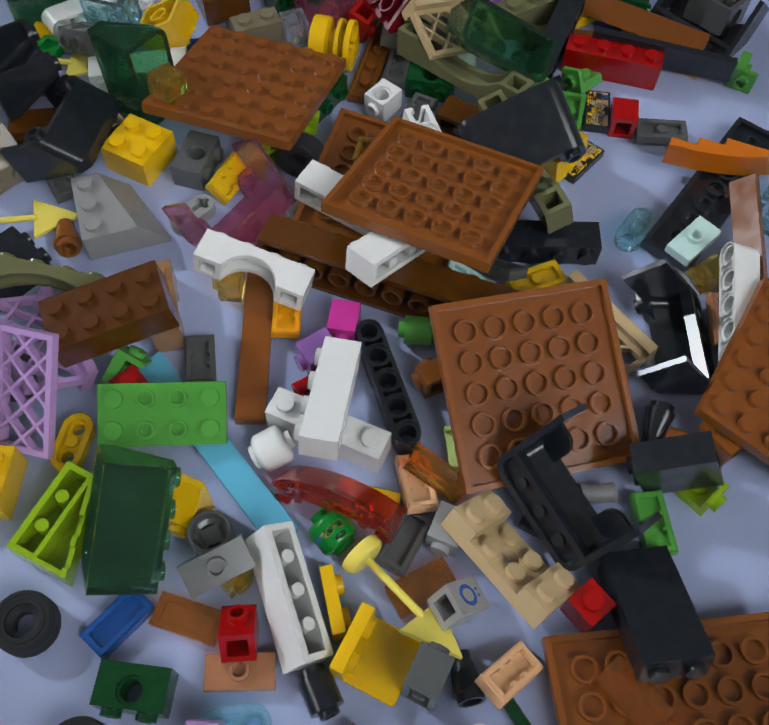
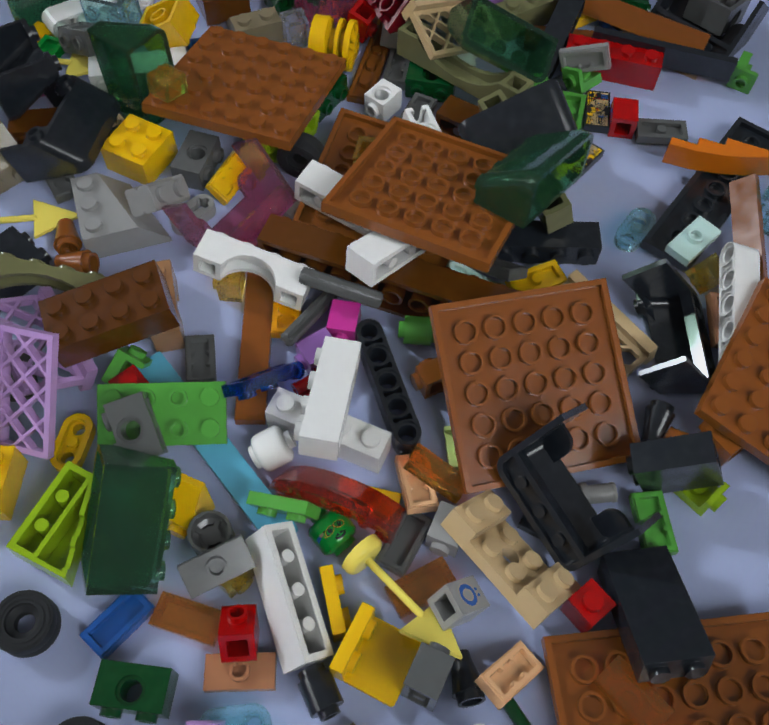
none -> dark orange cone [54,250,100,273]
none -> dark grey brick [102,391,168,467]
none -> light grey brick [124,174,190,217]
none -> clear blue plate [221,361,305,401]
none -> bright green plate [246,490,321,524]
none -> dark grey axle [281,291,337,346]
none -> dark grey axle [299,267,383,308]
none -> clear green windscreen [474,129,594,229]
none -> light grey plate [558,42,612,72]

